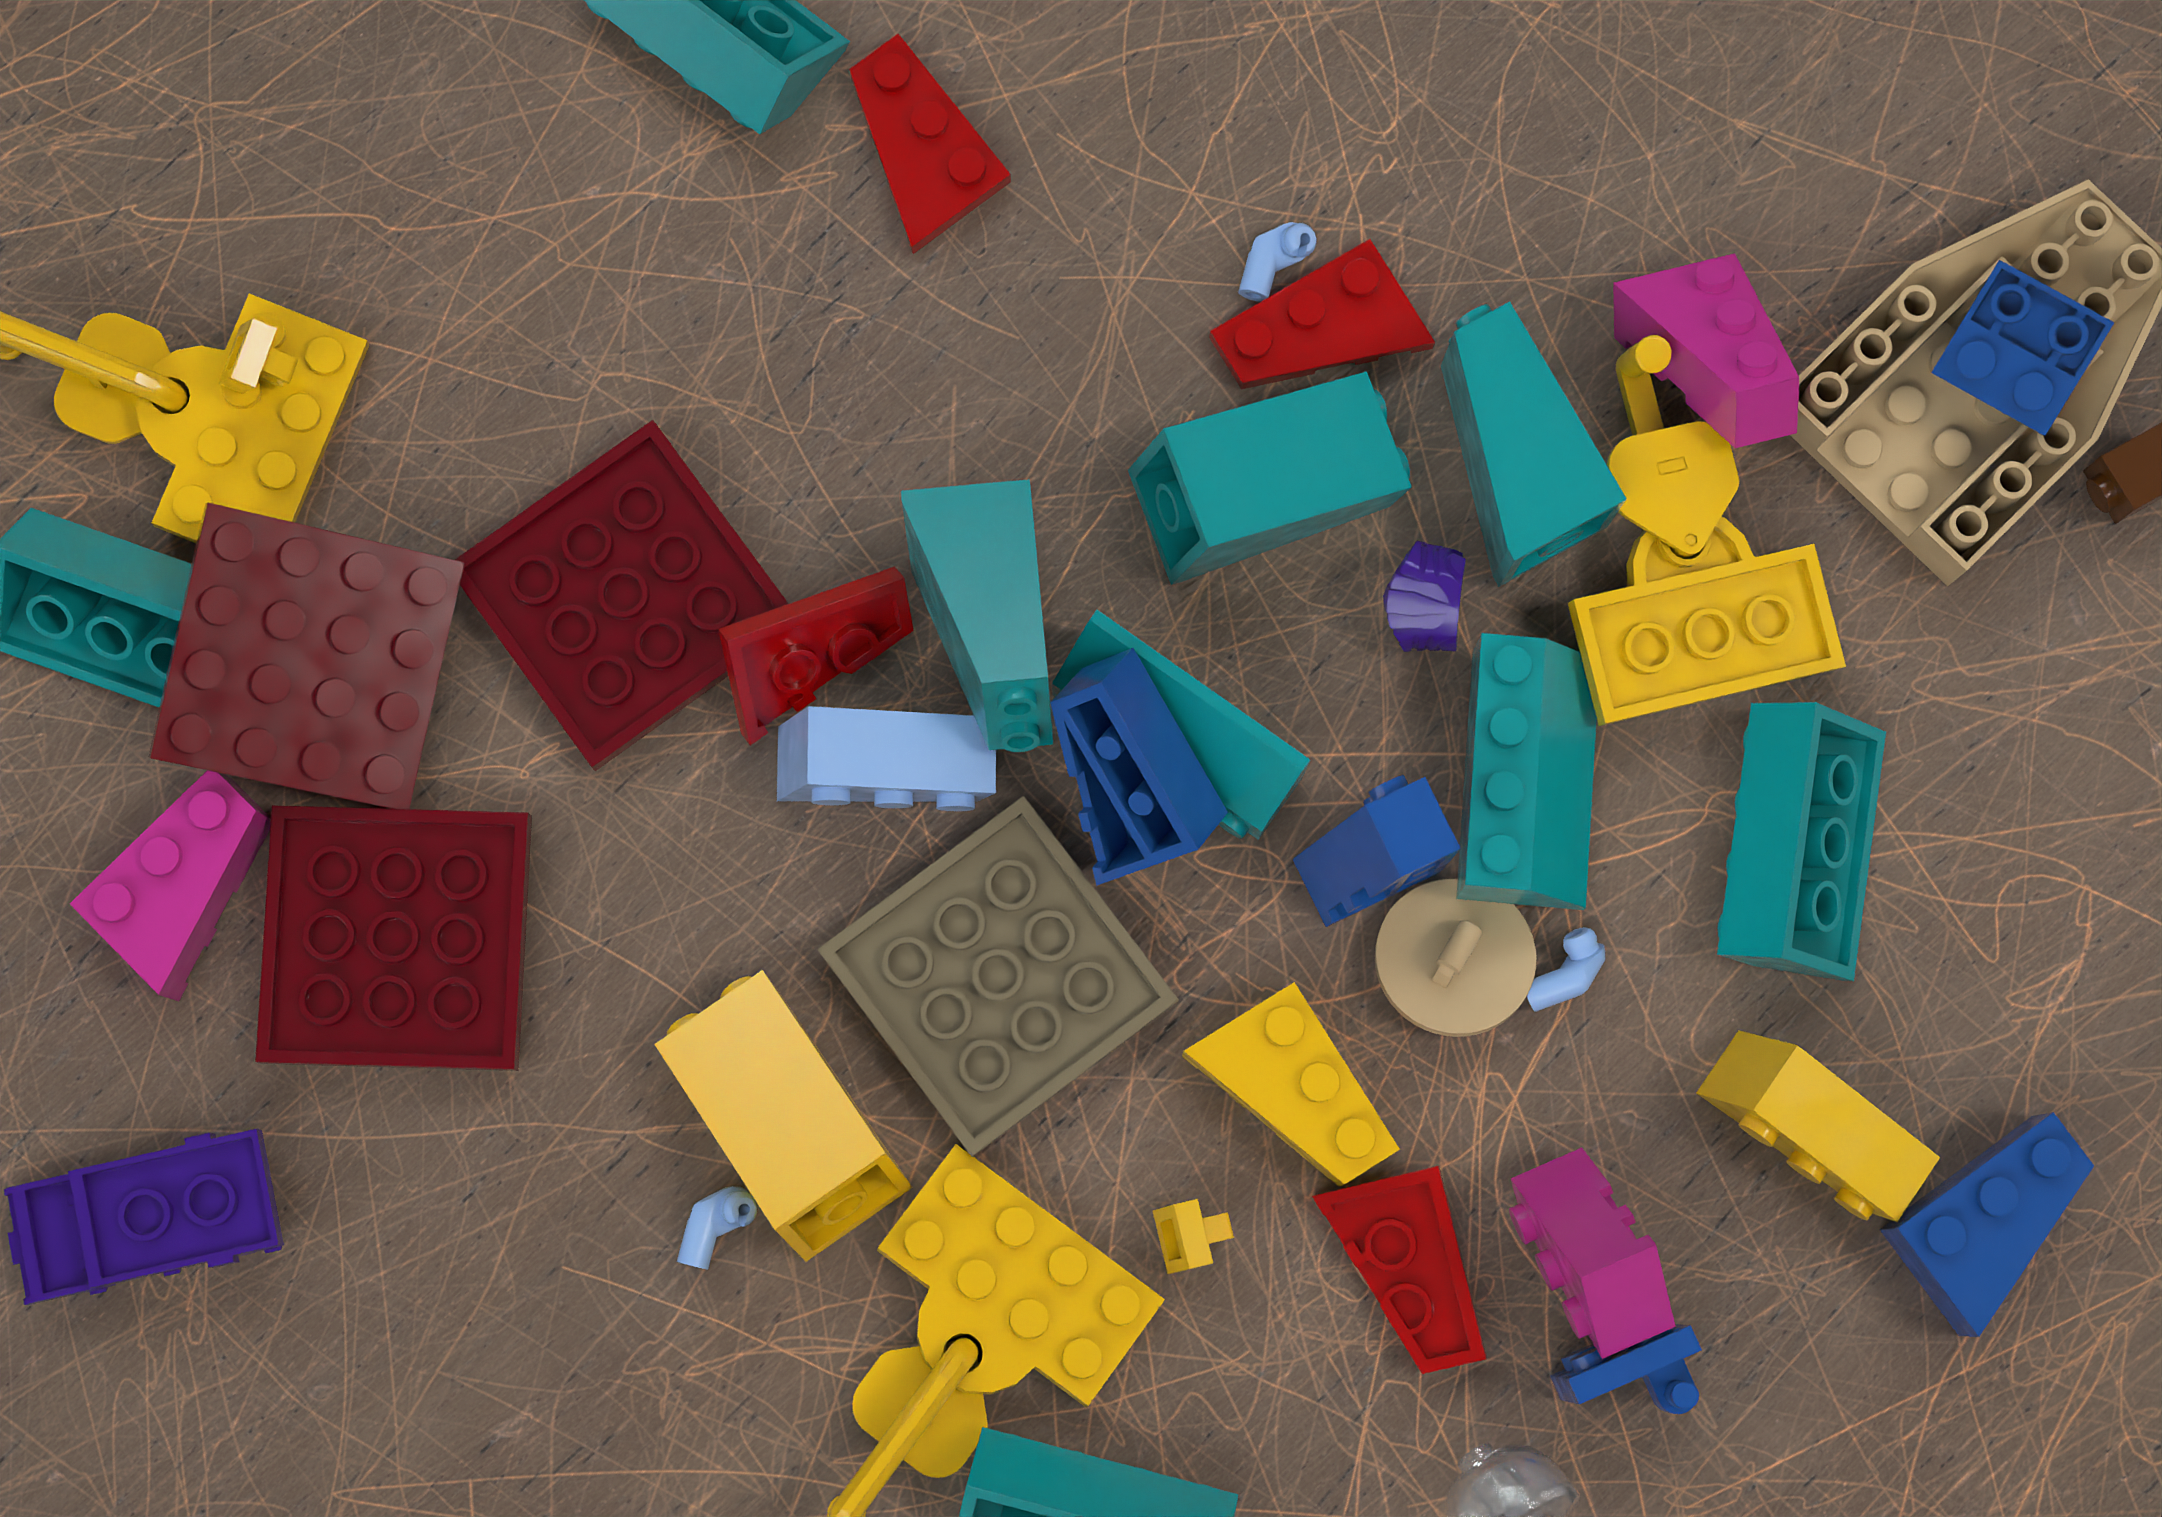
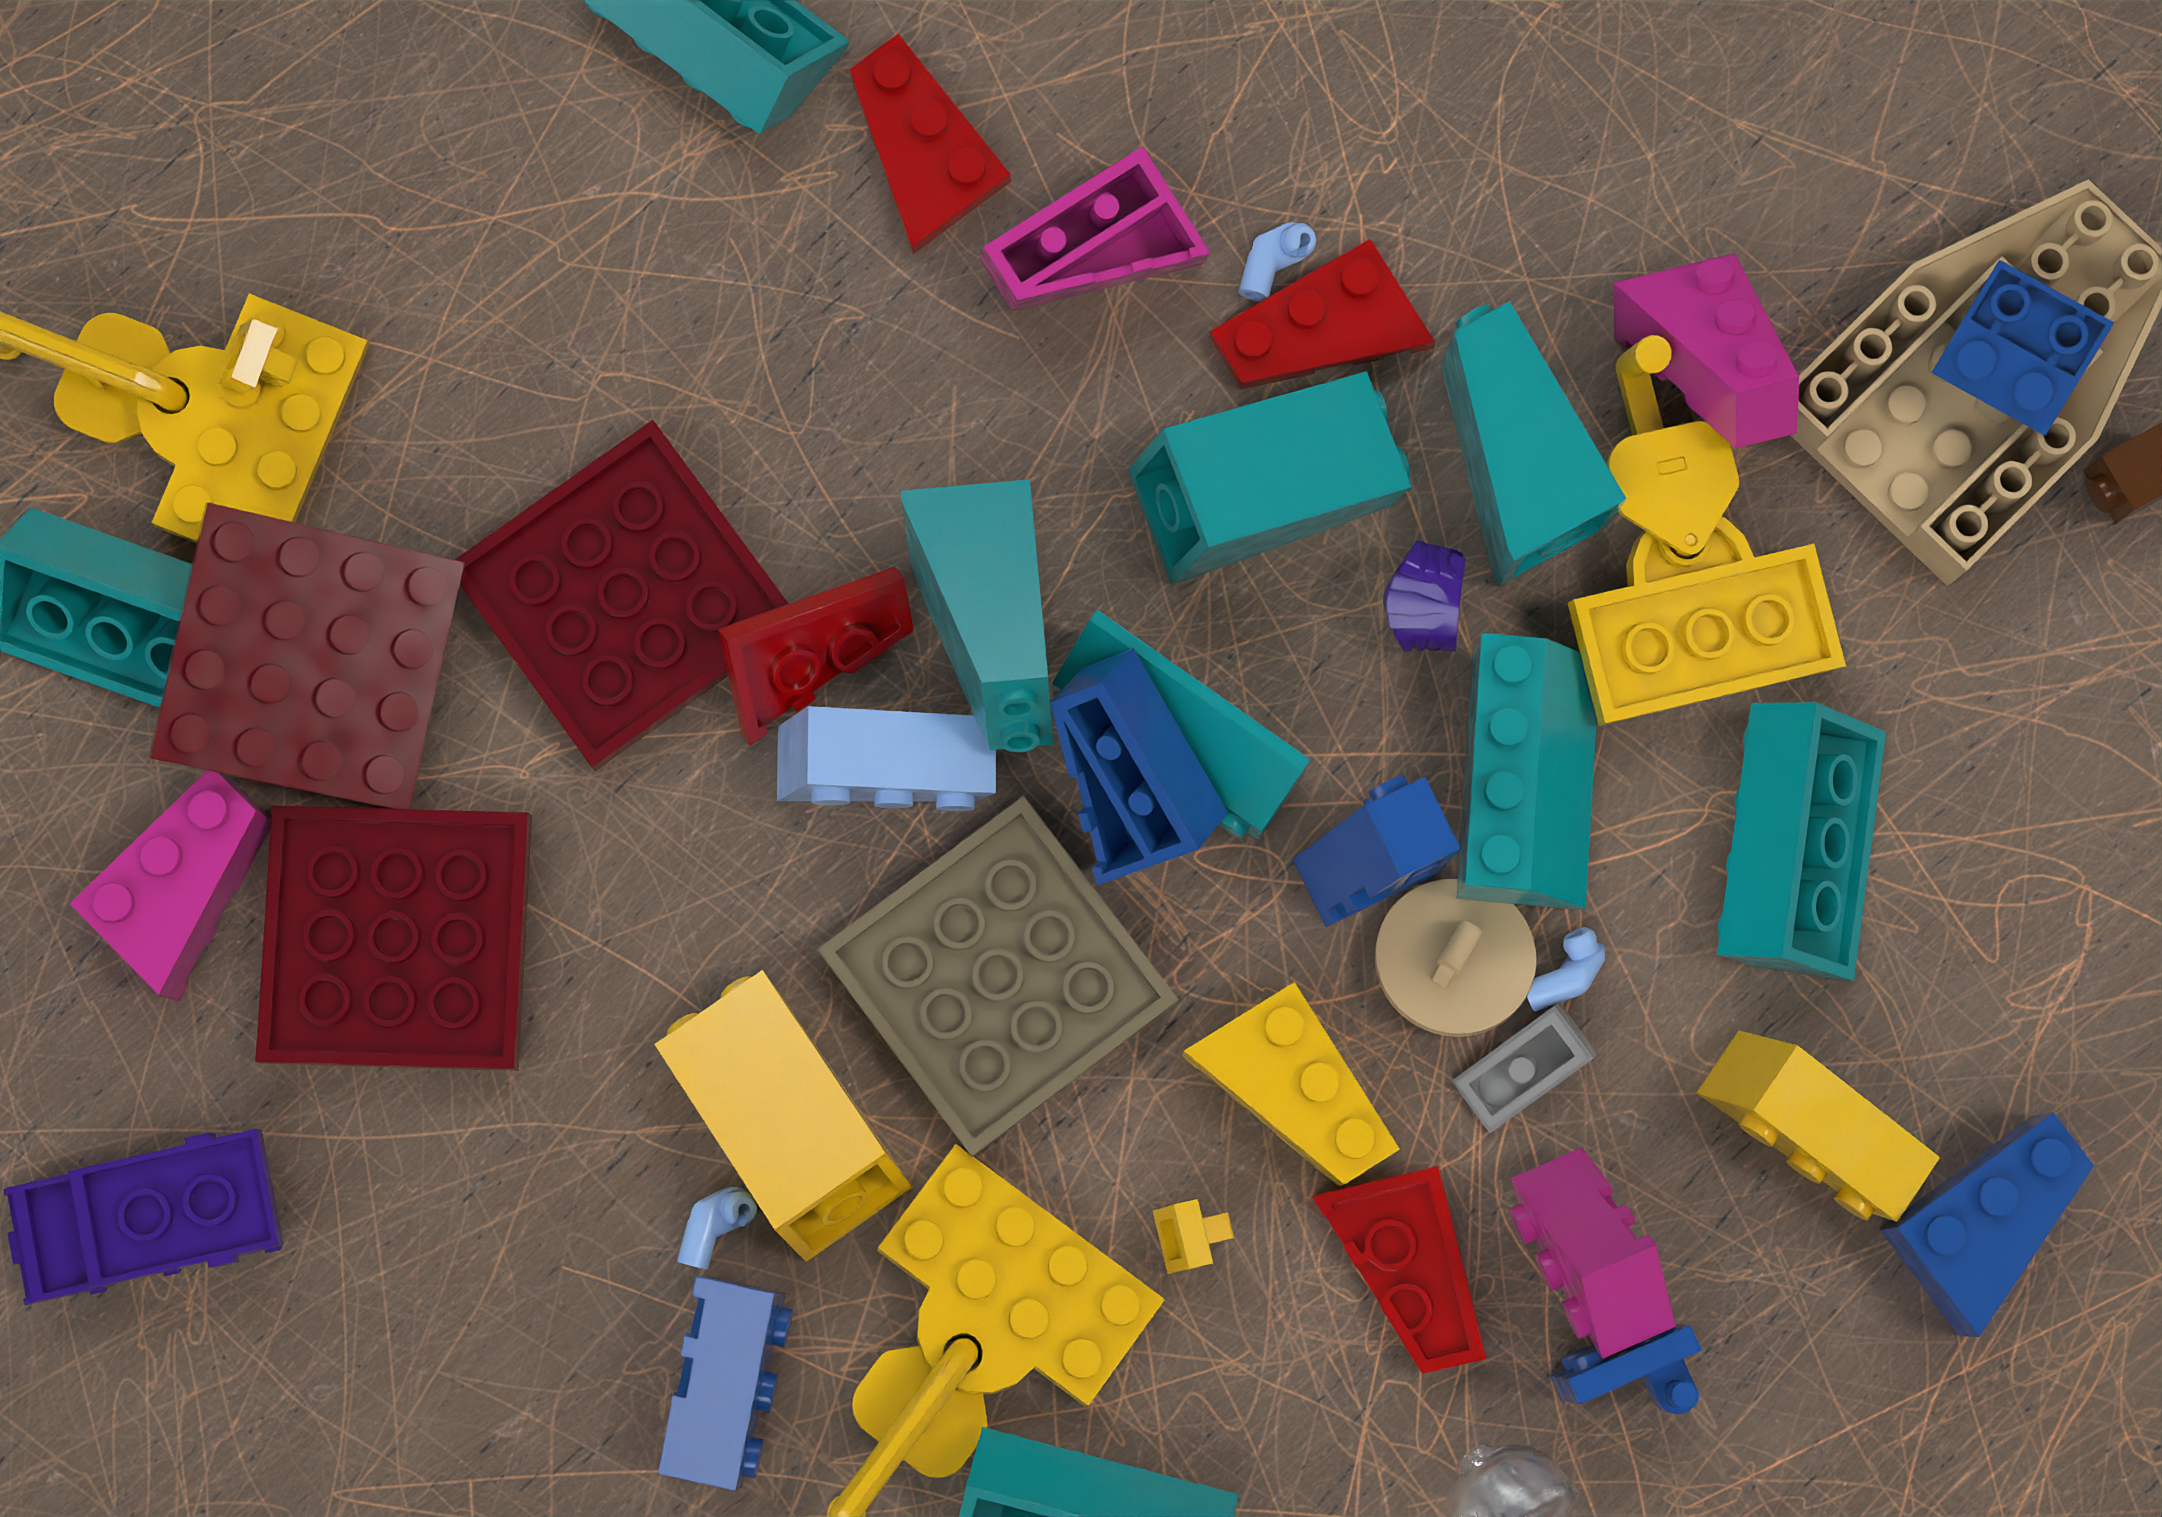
none -> wedge [658,1276,793,1491]
none -> dark pink wedge [979,146,1210,311]
none -> light grey slope [1451,1003,1597,1133]

